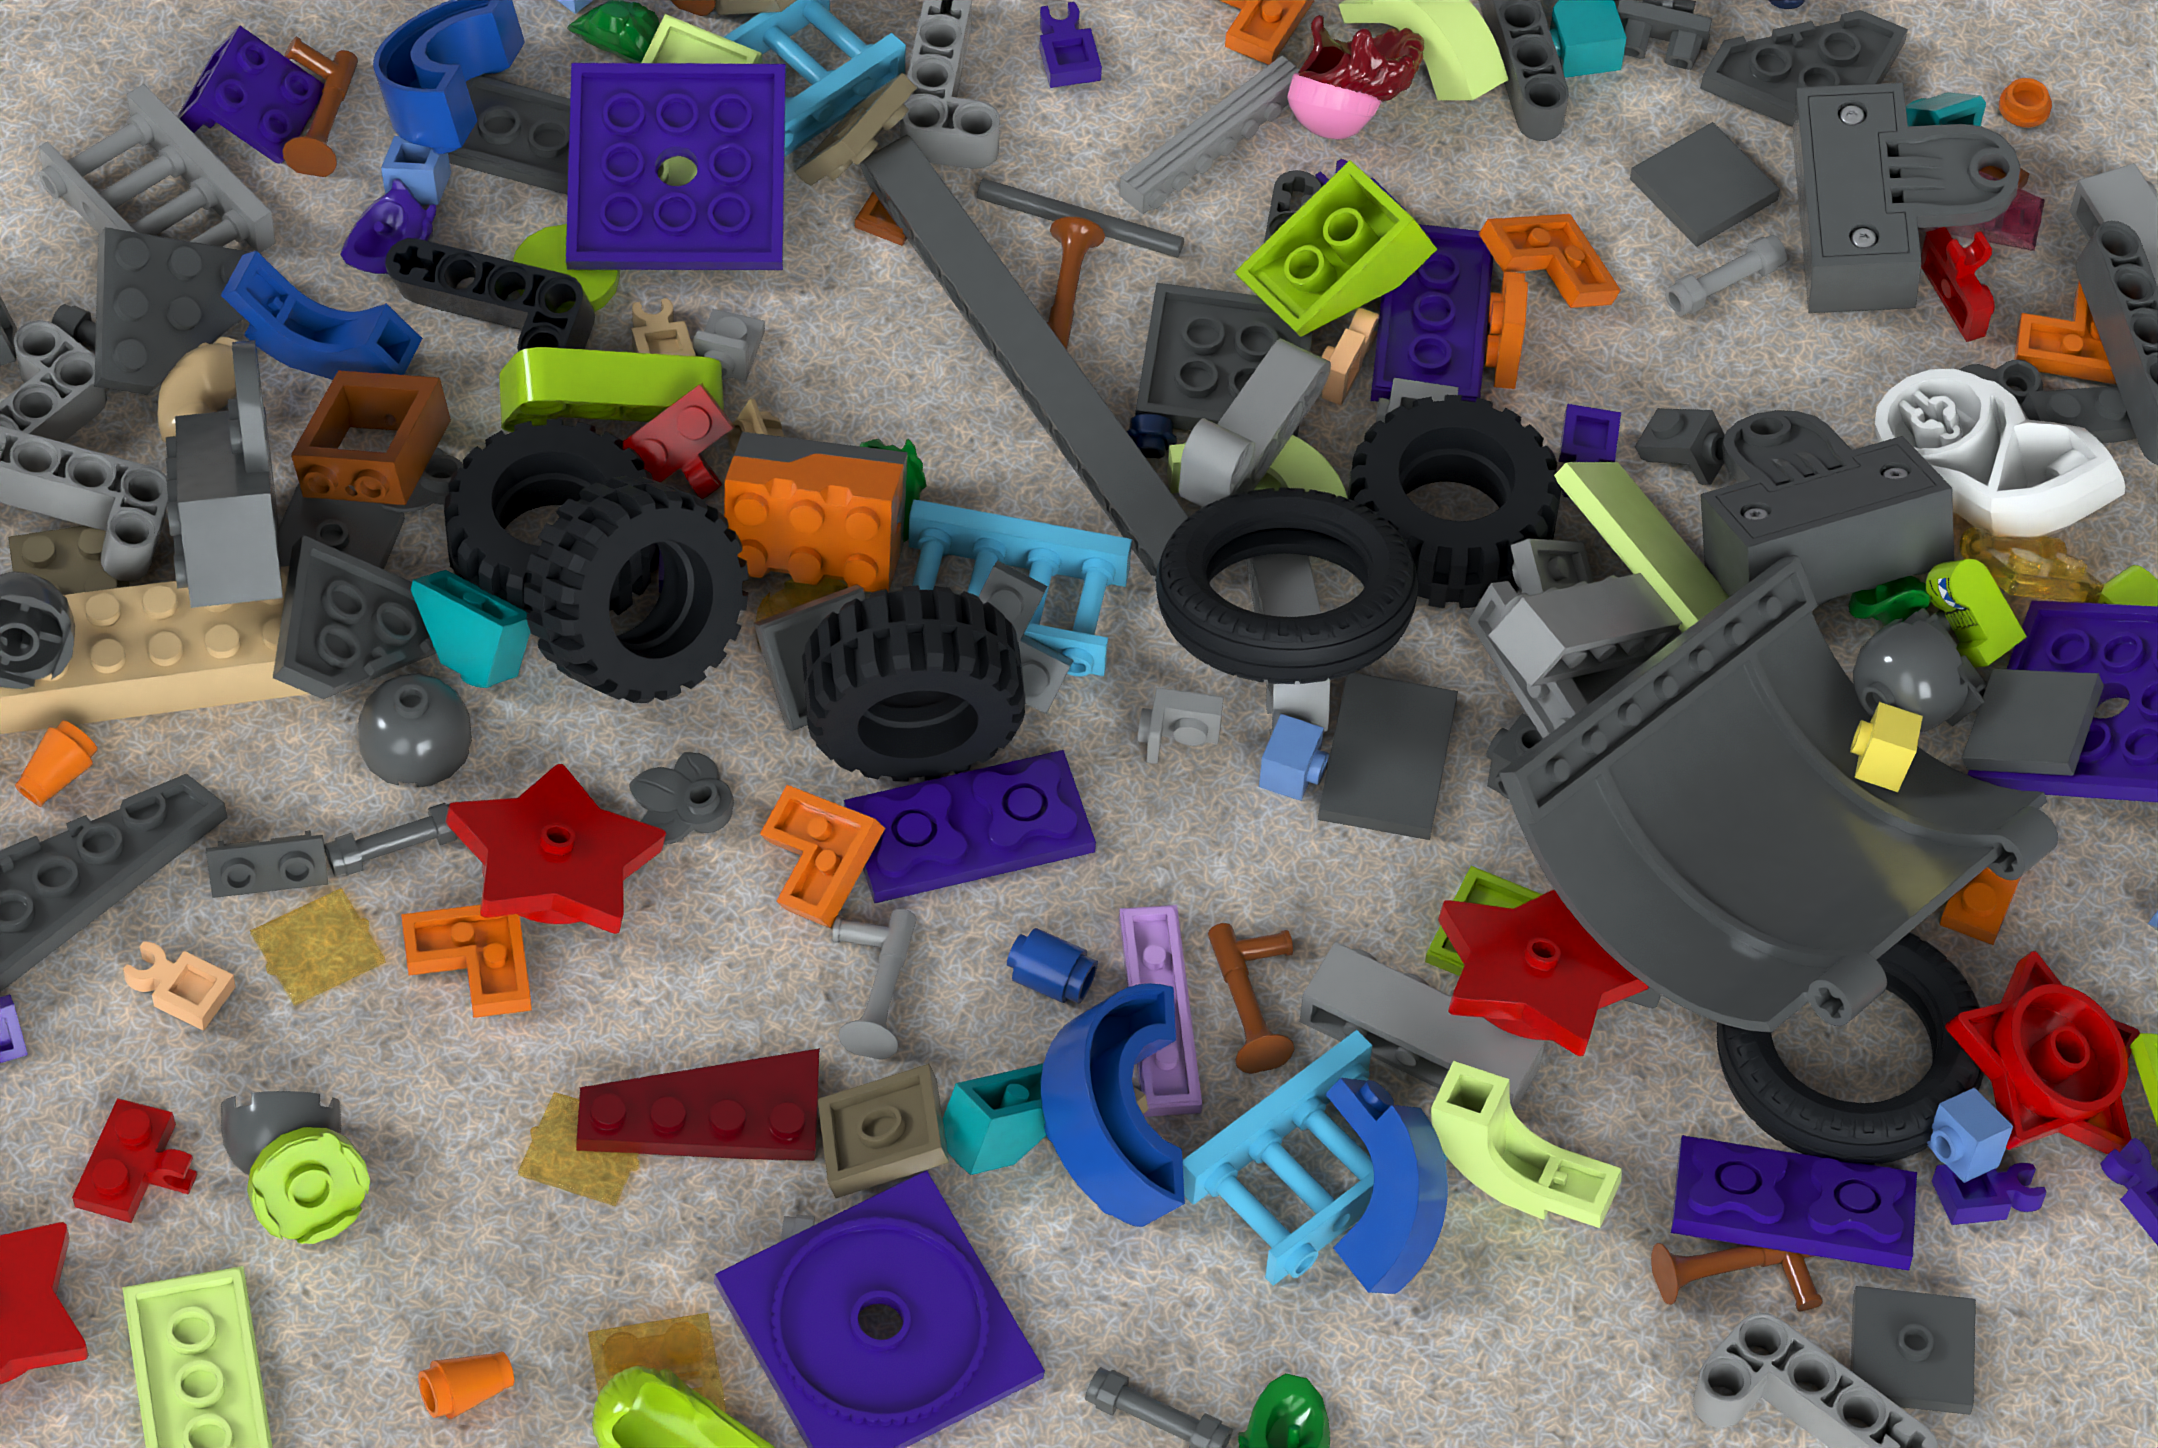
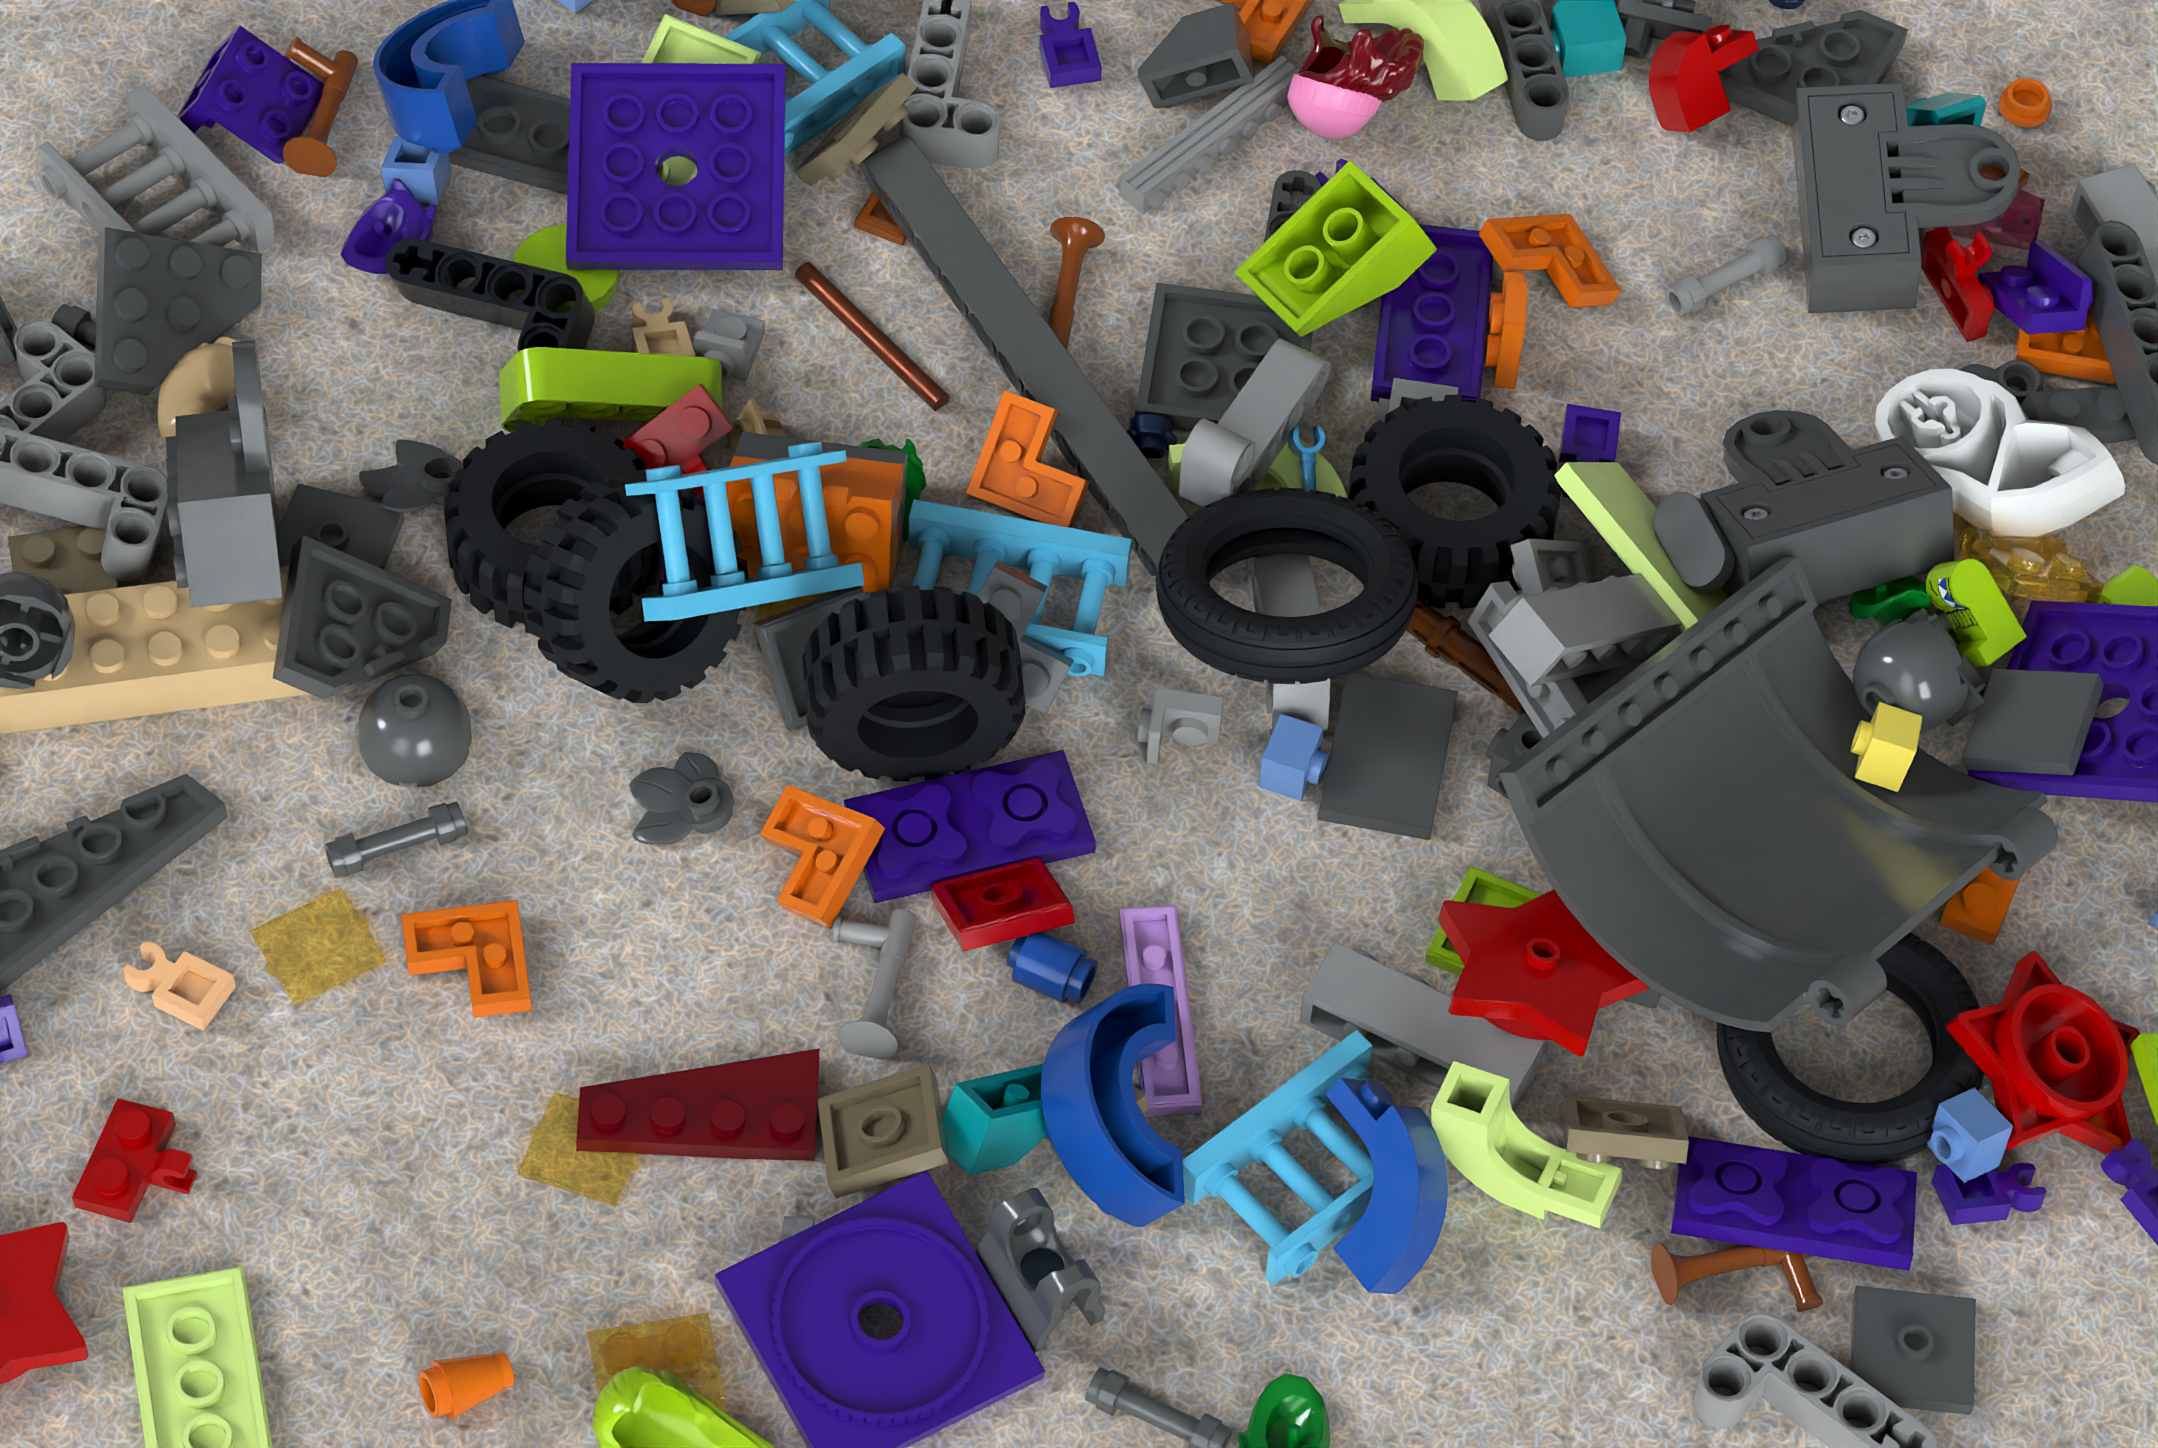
orange cone [15,720,98,807] -> none
dark grey hinge [206,830,328,898] -> none
blue arch [221,250,423,380] -> none
dark grey cylinder [221,1091,341,1175] -> none
lime tile [247,1127,370,1244] -> none
dark orange window [291,370,451,505] -> none
teal slope [410,569,530,688] -> none
red plate [446,764,666,934] -> none
green hat [567,0,660,63] -> none
dark grey bar [977,178,1184,258] -> none
dark orange piece [1208,923,1295,1074] -> none
light nougat plate [1322,307,1379,406] -> none
dark grey tile [1630,122,1780,247] -> none
dark grey bracket [1635,408,1725,485] -> none
none -> medium azure fence [625,442,864,621]
none -> copper bar [795,262,950,411]
none -> red plate [931,858,1075,952]
none -> orange plate [966,390,1090,528]
none -> dark grey piece [975,1188,1105,1353]
none -> dark grey slope [1137,2,1254,108]
none -> dark azure hand [1287,425,1326,492]
none -> reddish brown pin [1406,597,1526,715]
none -> dark tan plate [1562,1095,1689,1169]
none -> red brick [1649,25,1759,133]
none -> dark grey tile [1653,492,1735,592]
none -> dark purple bracket [1978,240,2093,334]

